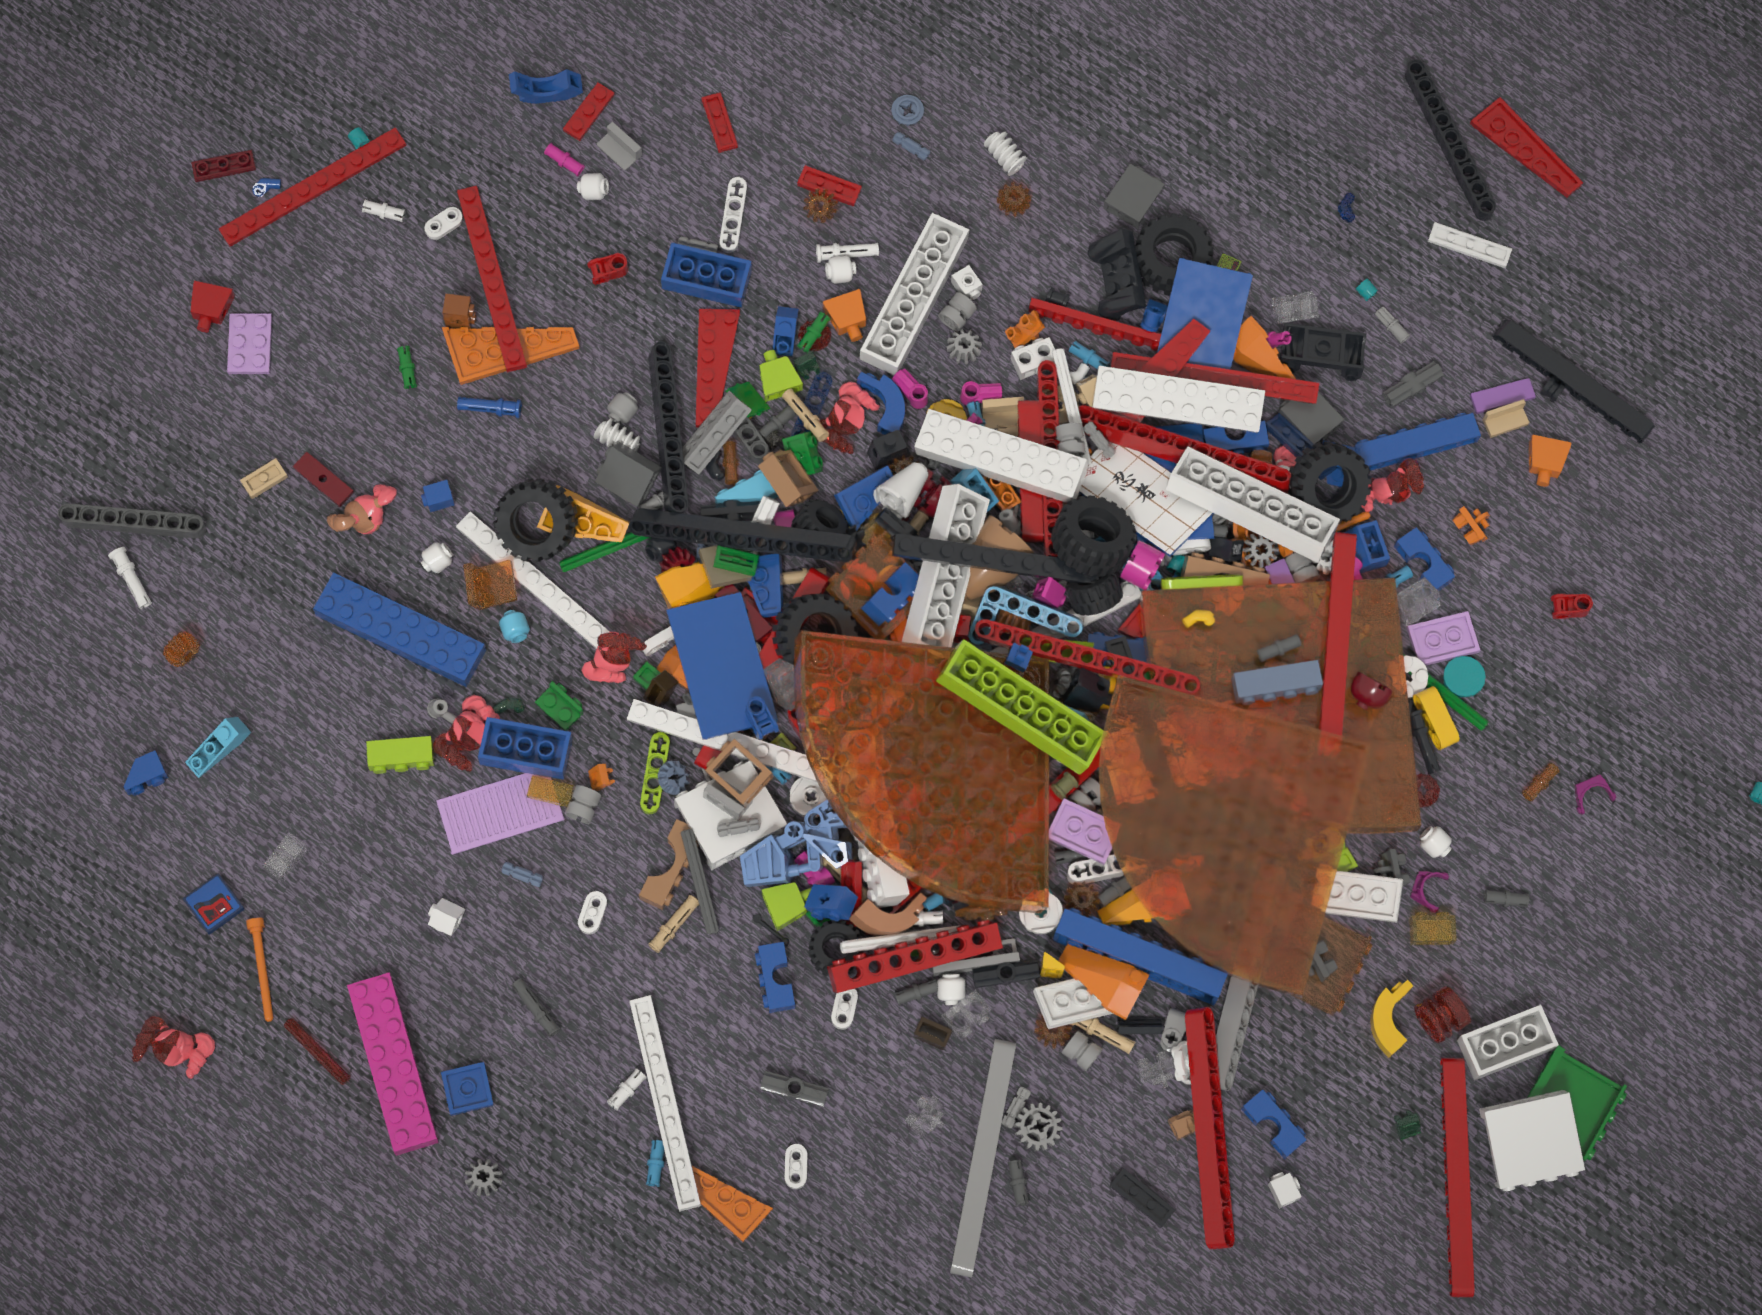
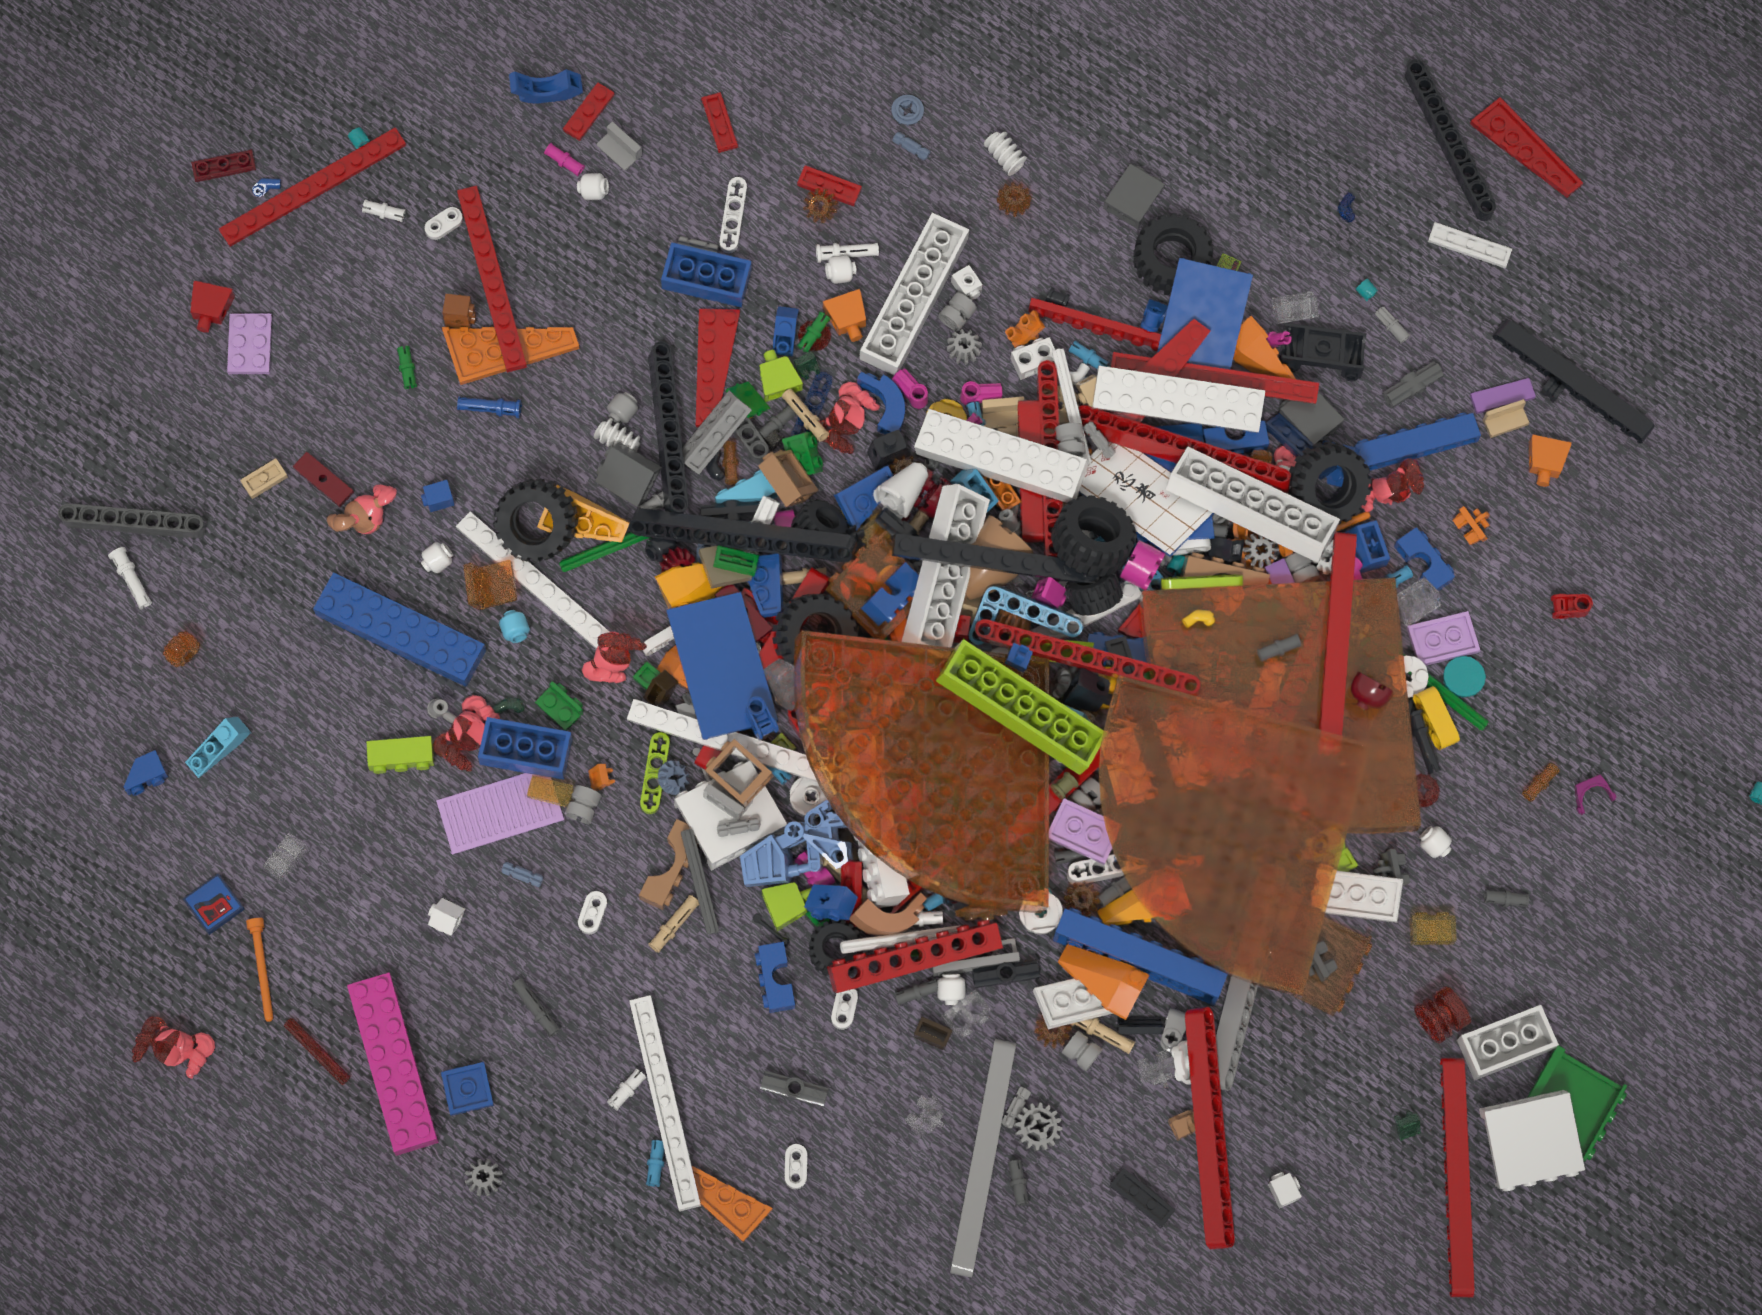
red piece [587,253,629,285] -> none
yellow slope [1040,952,1065,979] -> none
black piece [1088,228,1146,321] -> none
sand blue brick [1231,660,1323,705] -> none
blue arch [1241,1090,1306,1160] -> none
yellow arch [1370,980,1413,1058] -> none
magenta helmet [1410,871,1449,913] -> none

